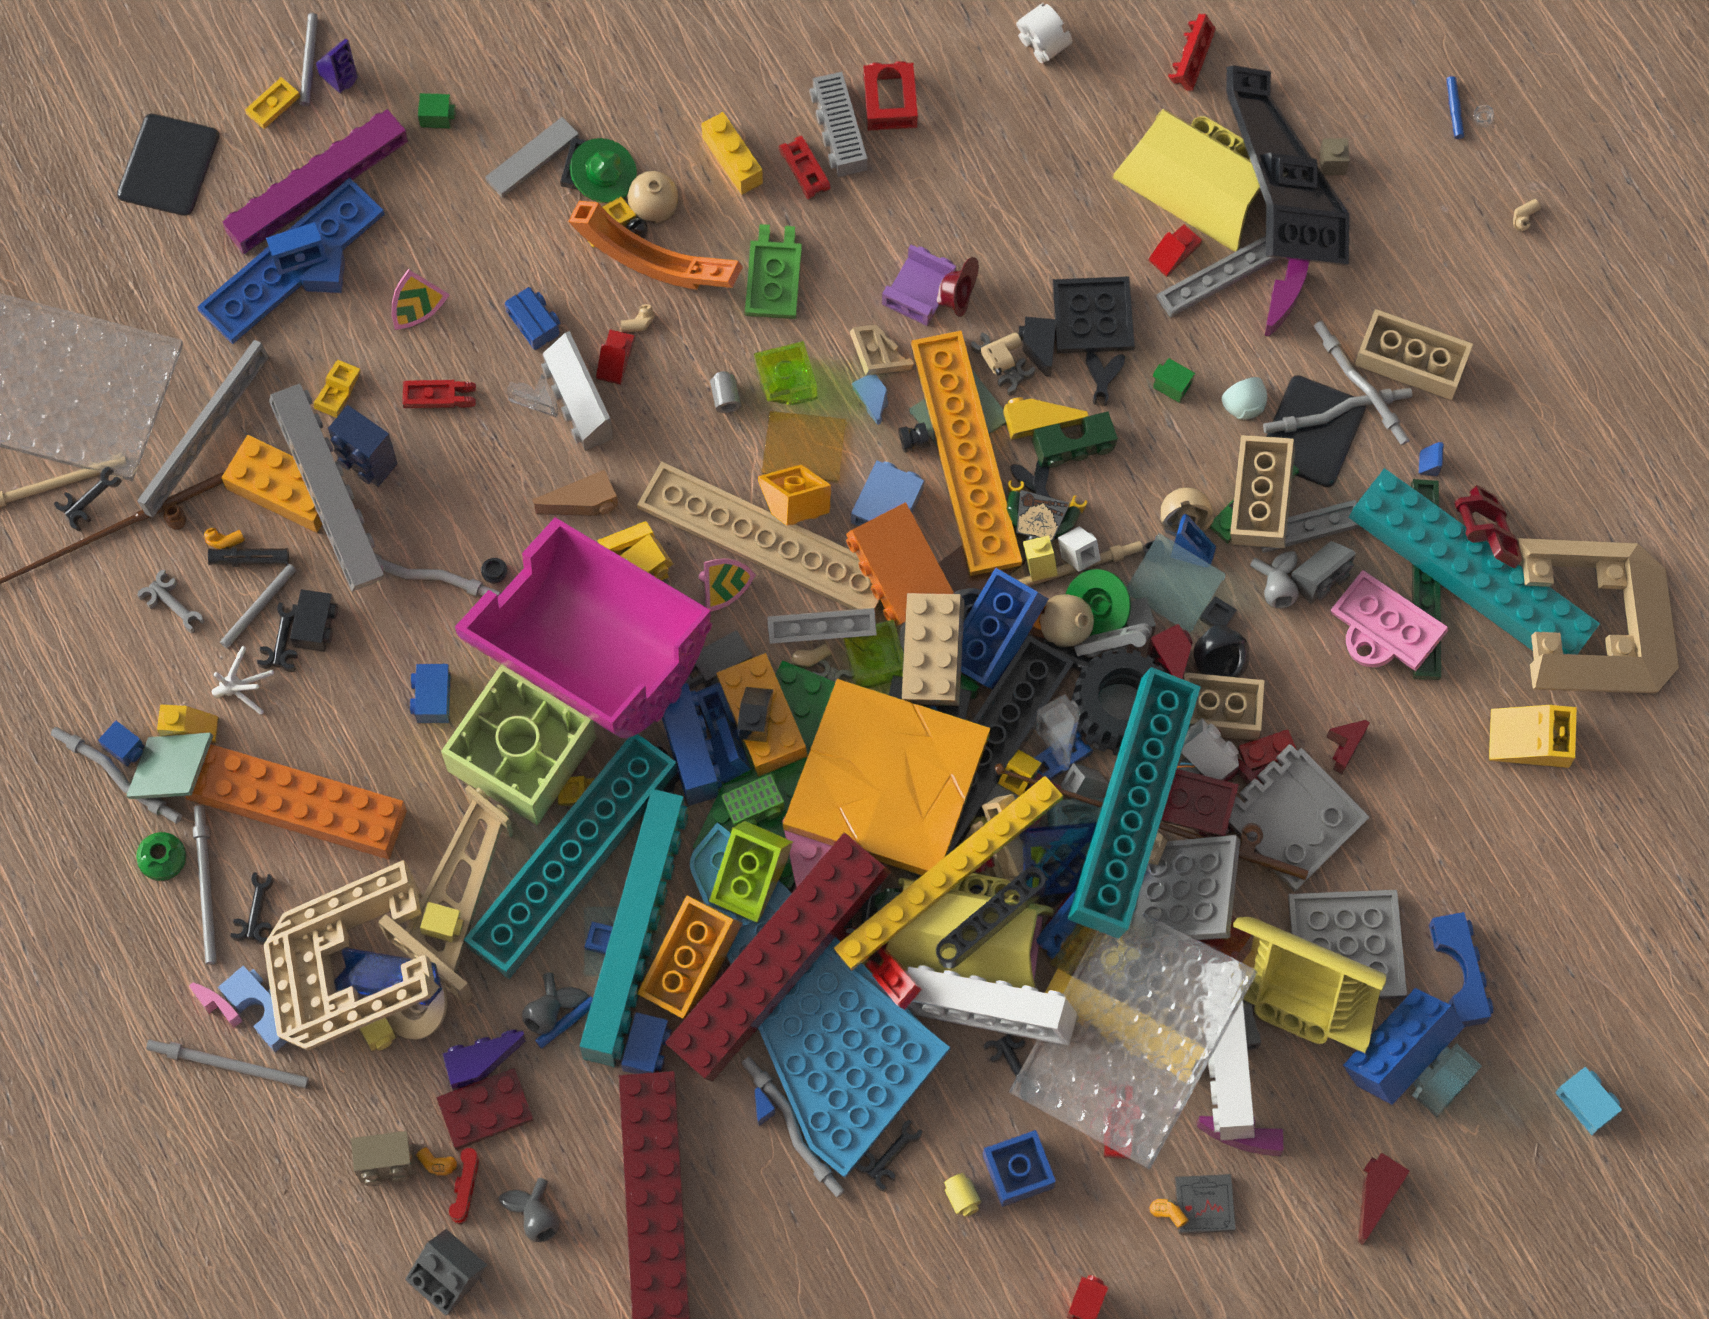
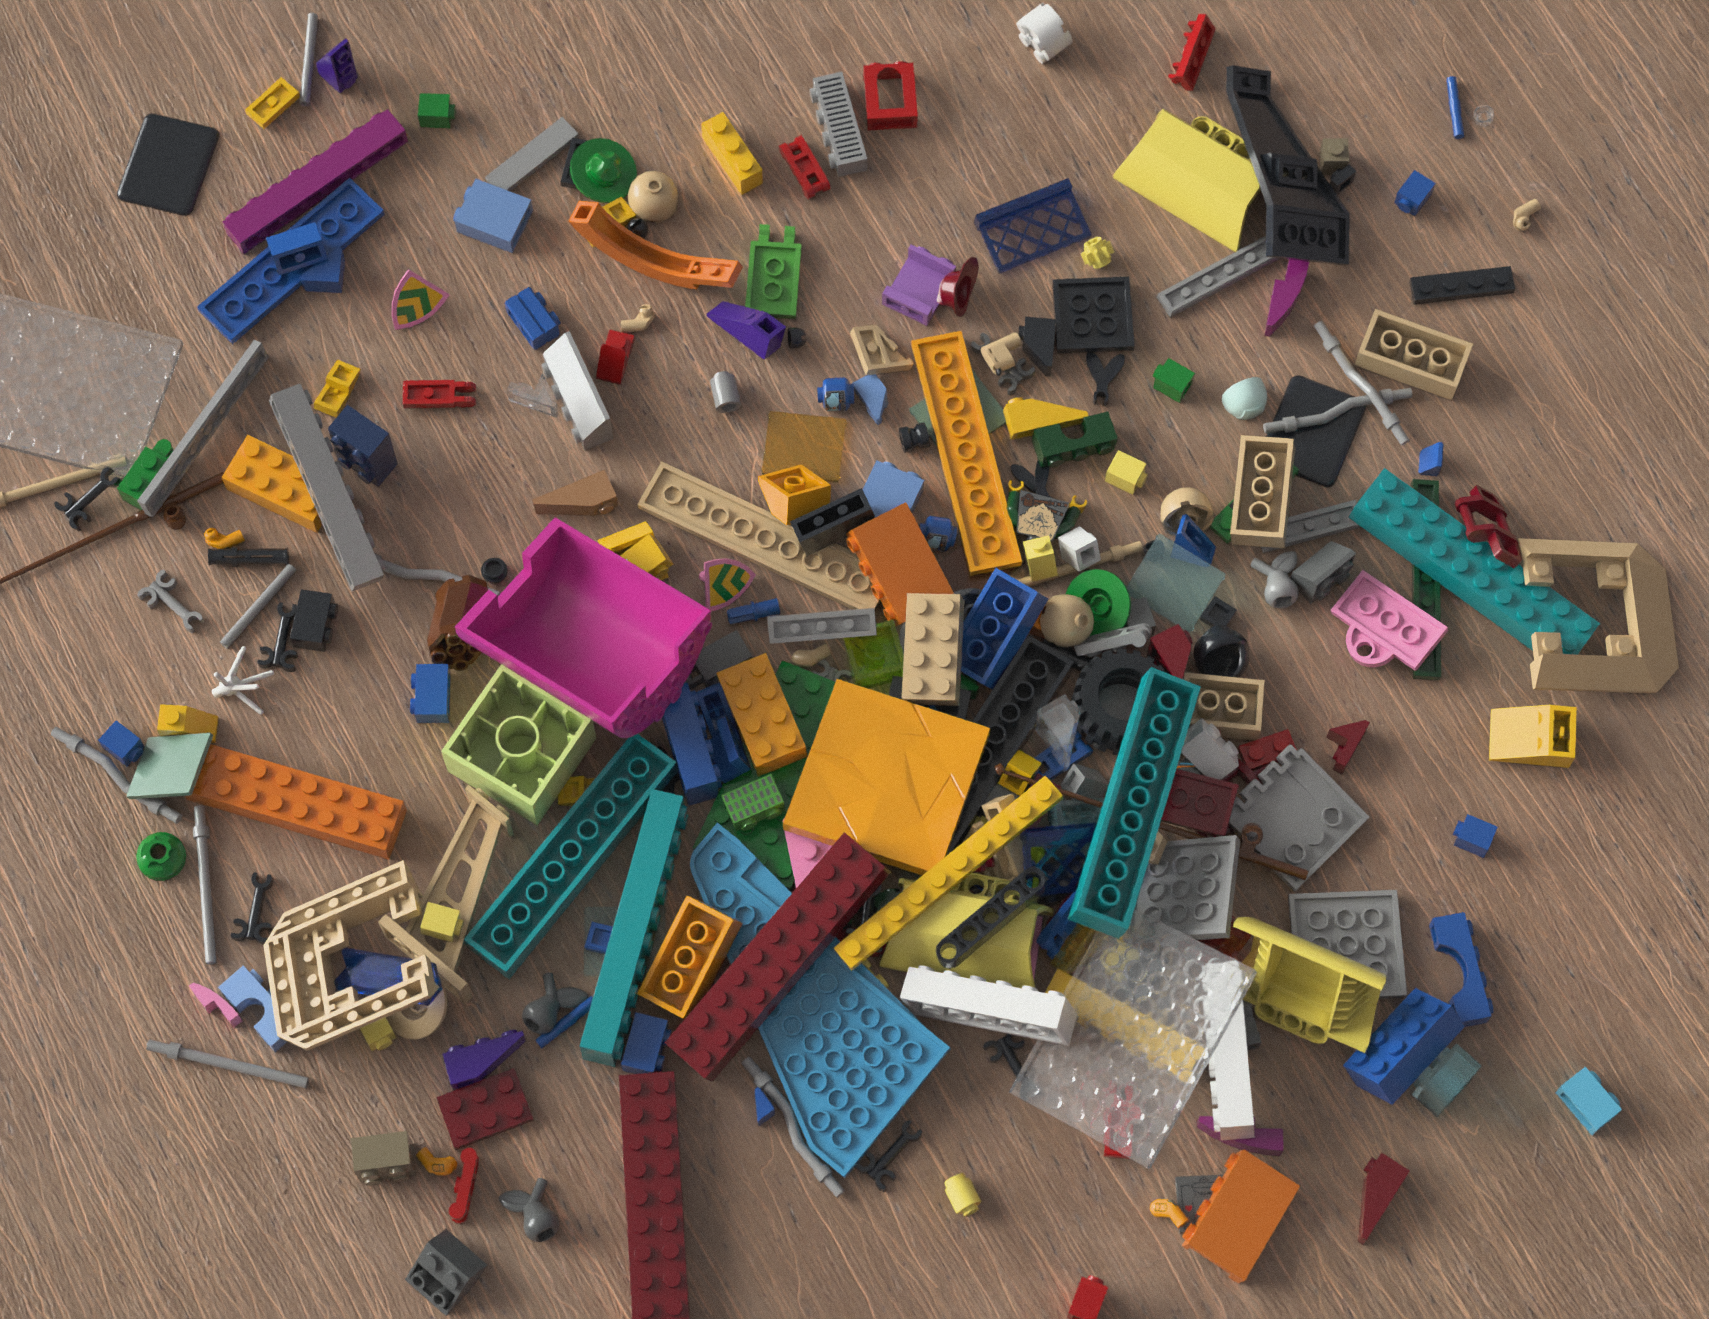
lime slope [709,821,793,923] -> none
black slope [737,687,773,742] -> none
clear neon green slope [754,341,818,405] -> none
red hinge [866,947,922,1010] -> none
blue brick [983,1130,1056,1207] -> none
red slope [1148,224,1202,277] -> none
none -> green brick [117,439,174,510]
none -> reddish brown brick [427,575,488,671]
none -> medium blue brick [453,179,533,253]
none -> dark purple slope [706,301,786,360]
none -> blue axle [727,598,780,624]
none -> black hinge [787,327,806,348]
none -> black brick [790,488,876,556]
none -> blue head [817,377,854,411]
none -> blue head [919,516,957,552]
none -> clear blue fence [973,178,1092,274]
none -> light yellow gear [1080,237,1114,269]
none -> light yellow brick [1105,450,1148,495]
none -> orange panel [1182,1149,1300,1283]
none -> black plate [1330,164,1356,195]
none -> blue brick [1394,170,1436,216]
none -> black plate [1409,266,1516,305]
none -> blue brick [1452,814,1498,858]

